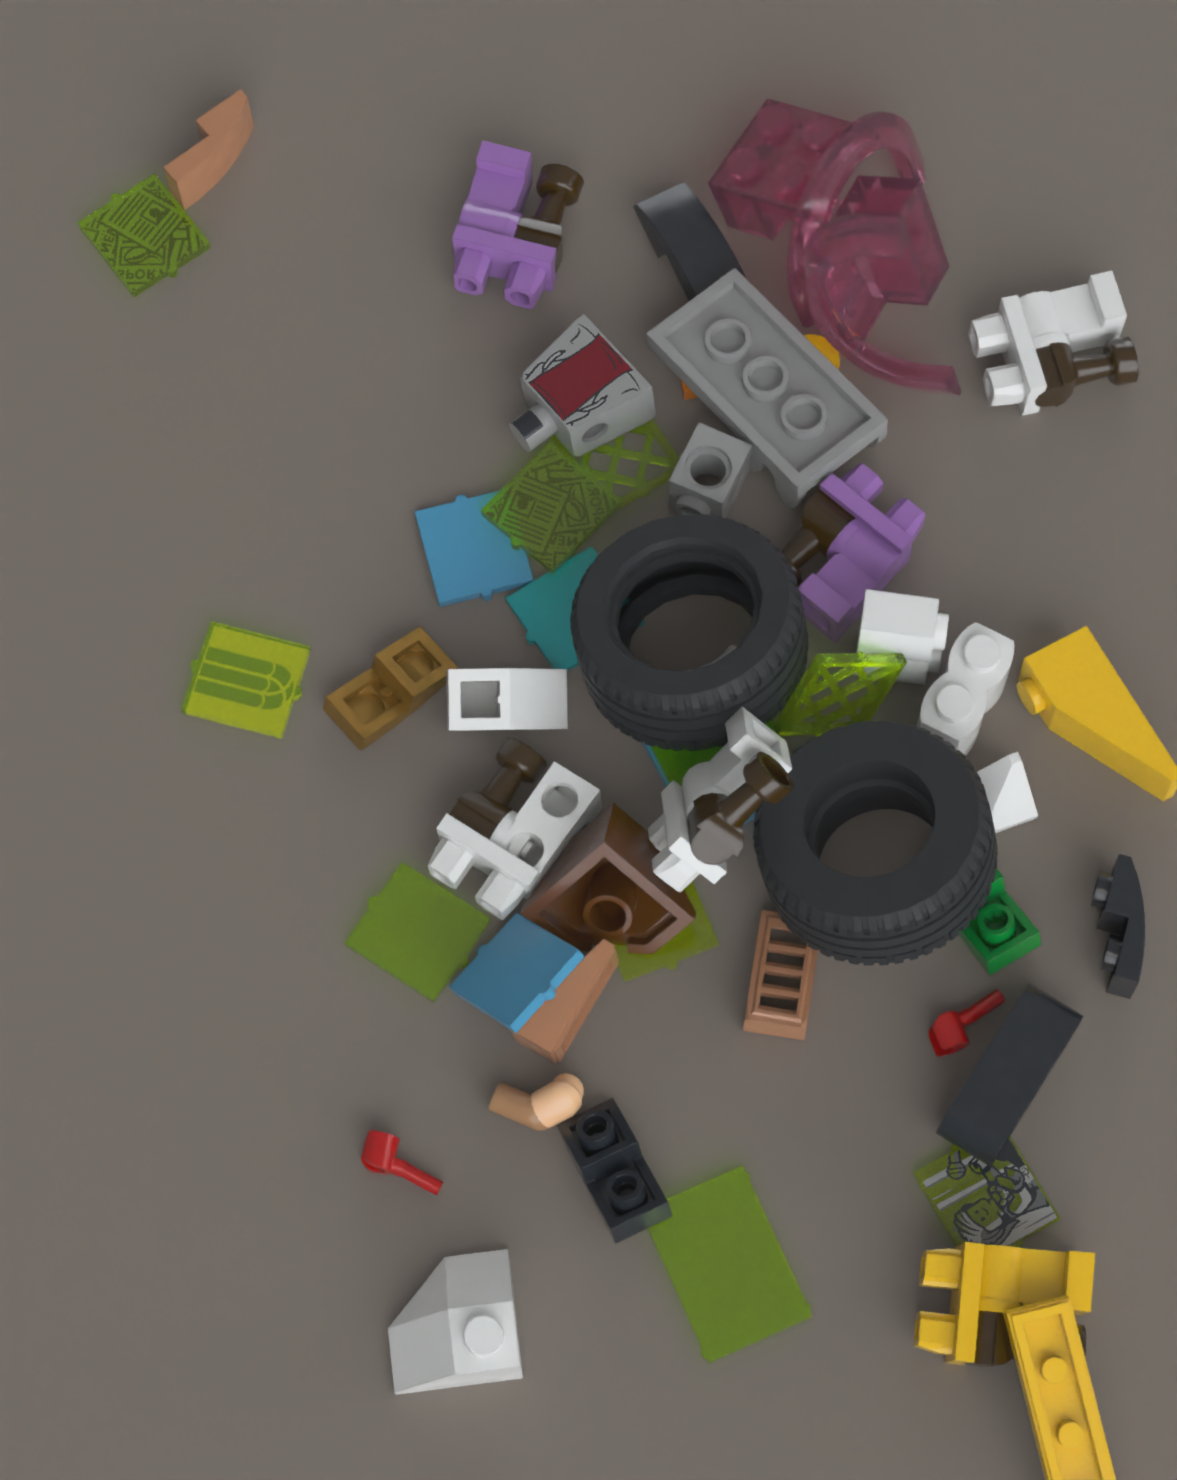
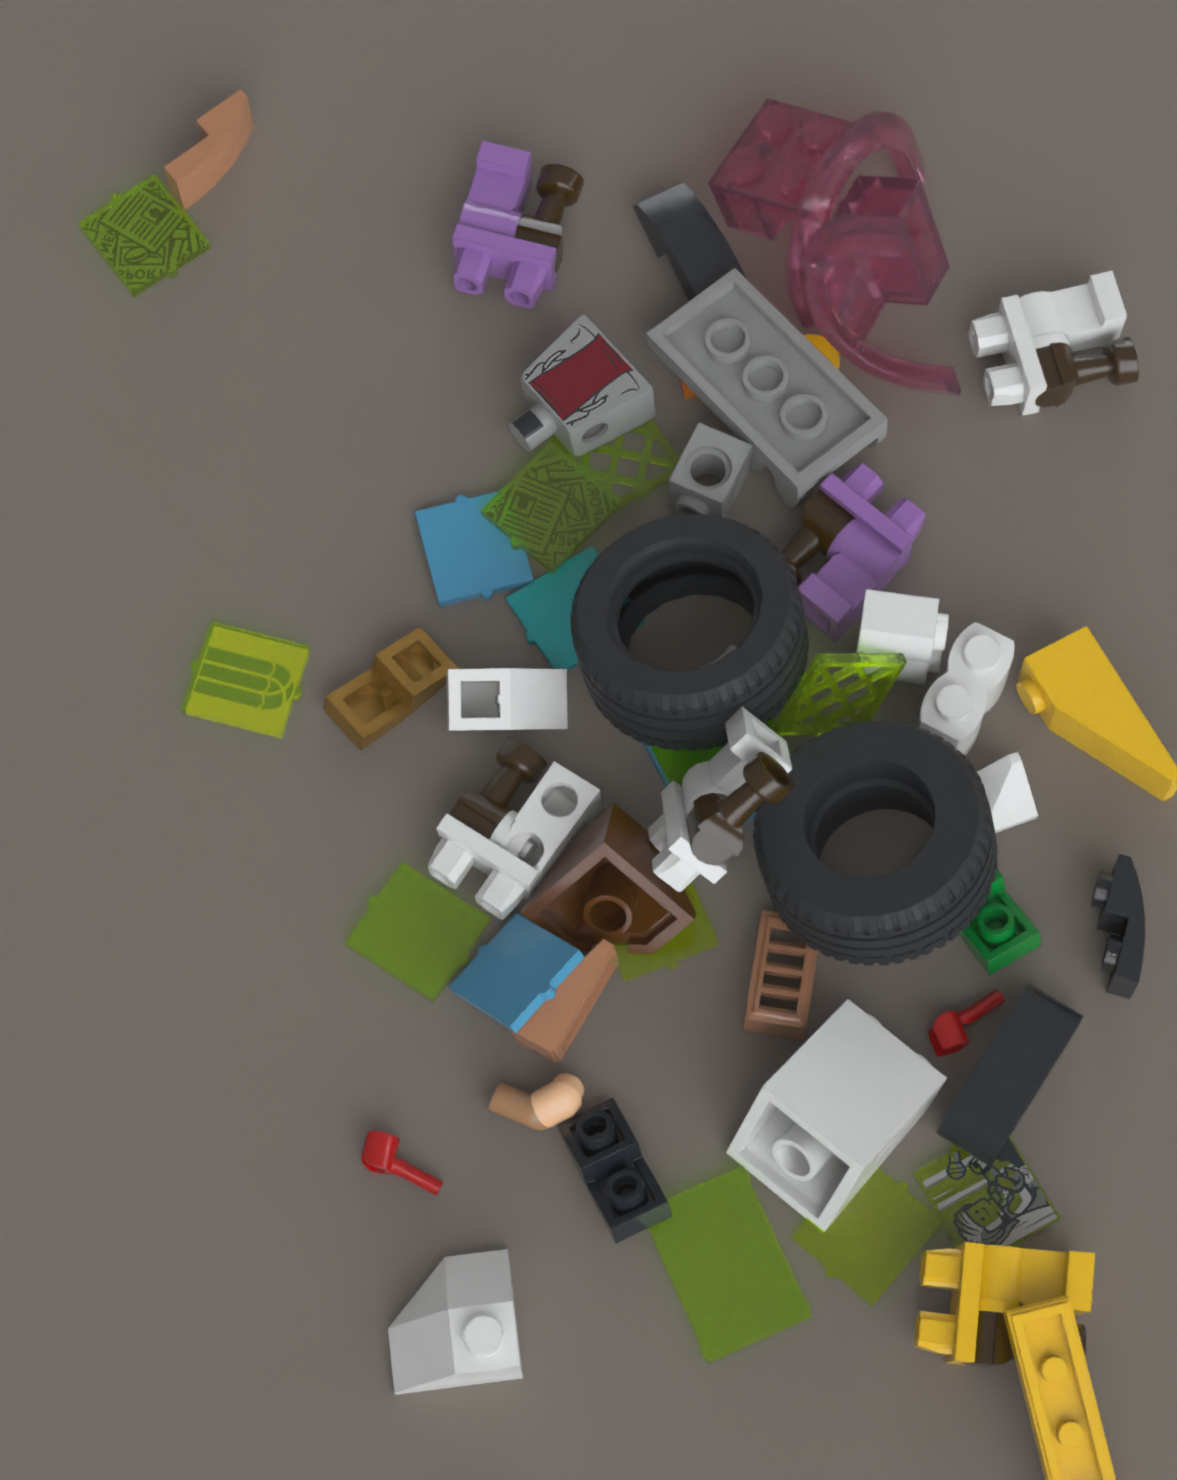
none -> white slope [726,999,947,1233]
none -> clear neon green piece [791,1168,943,1307]

